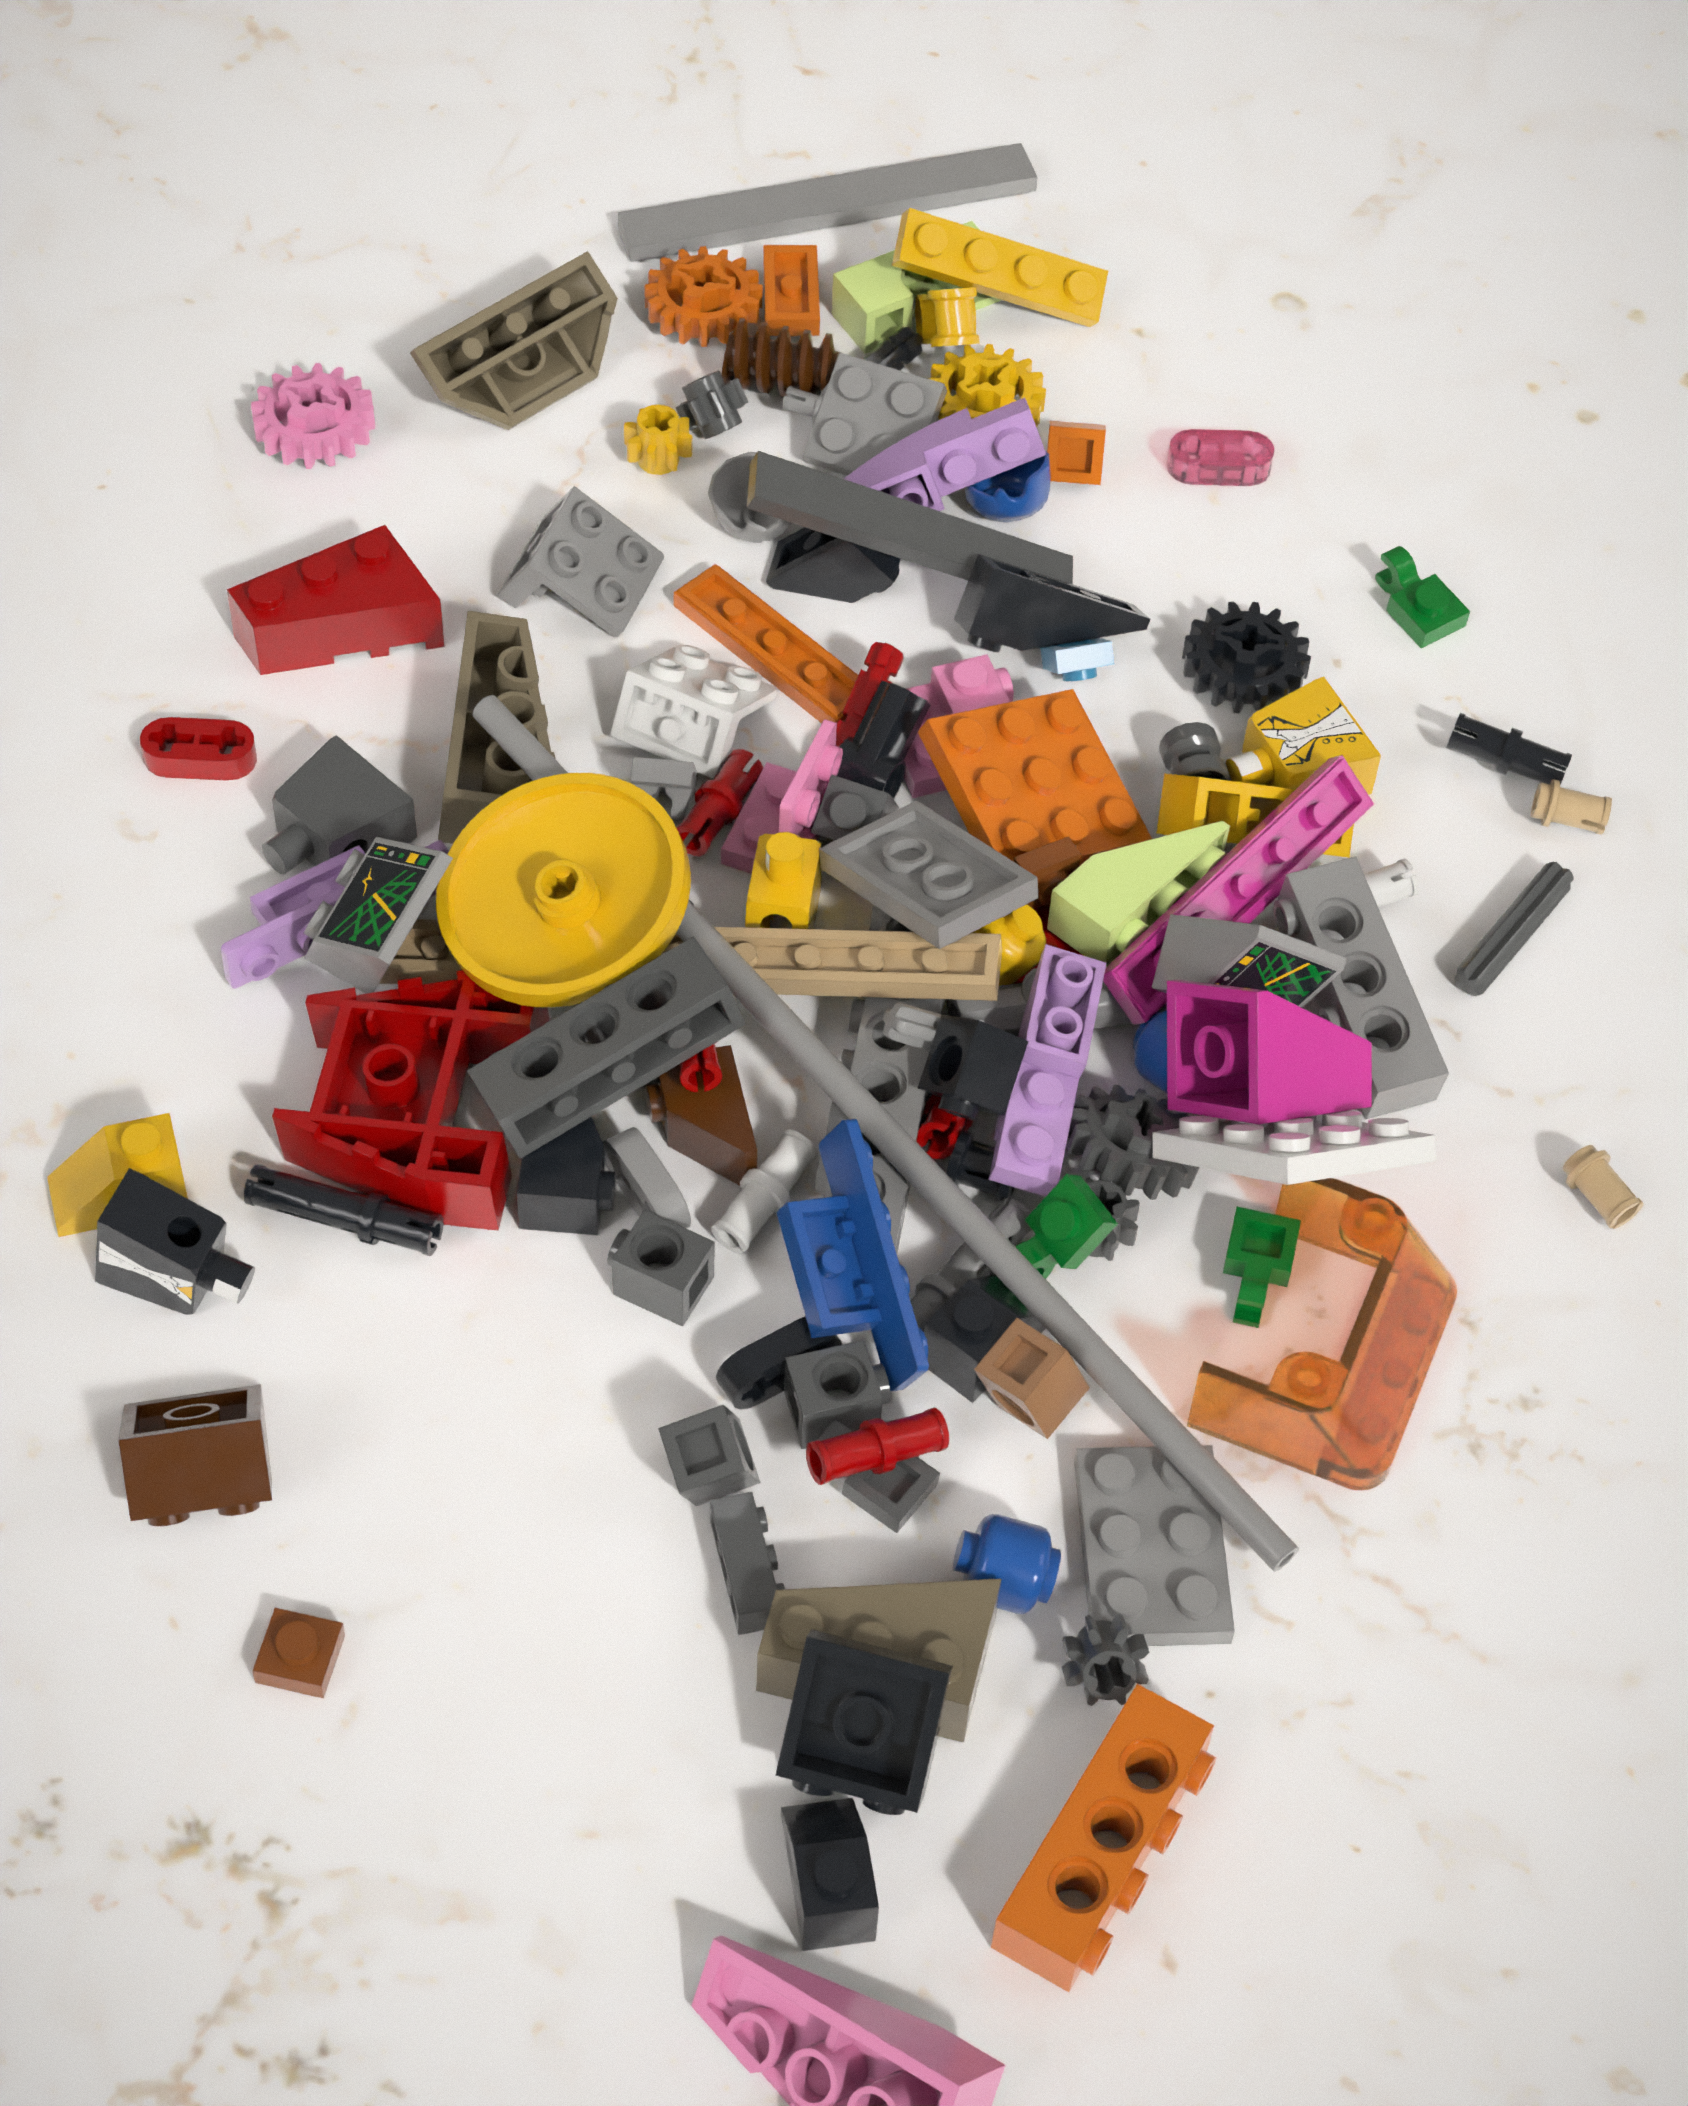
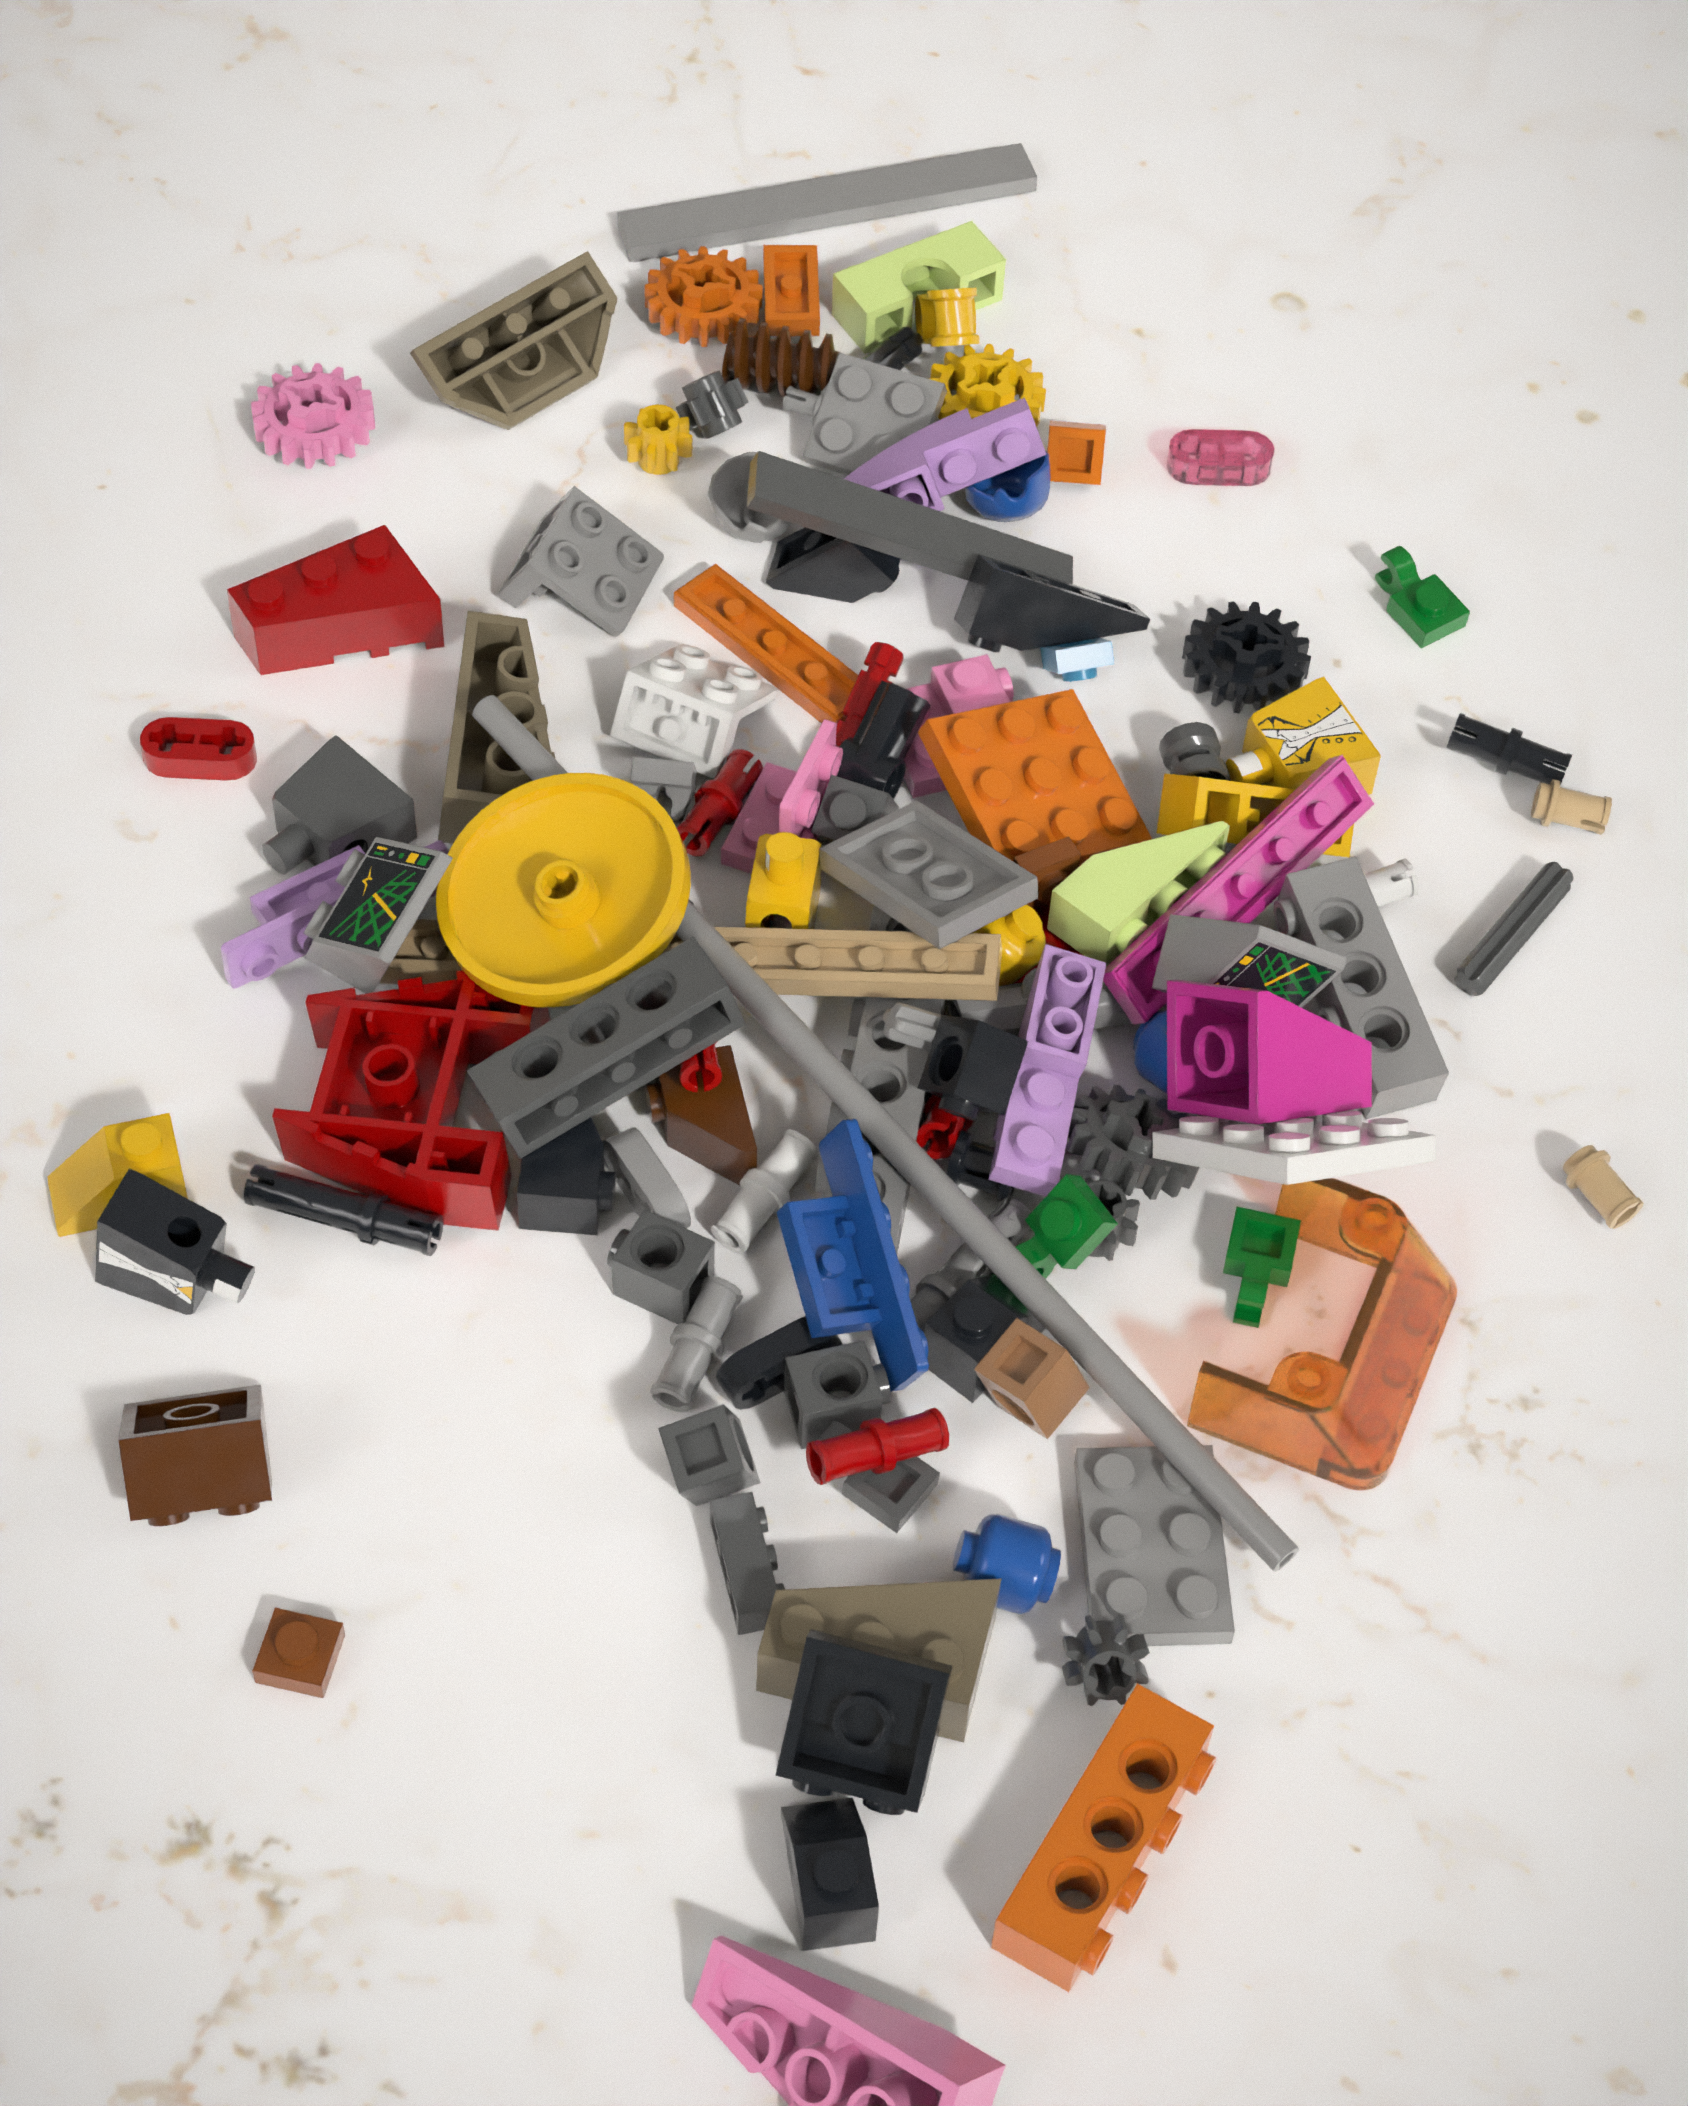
yellow plate [892,208,1108,327] -> none
none -> light grey pin [650,1276,743,1412]

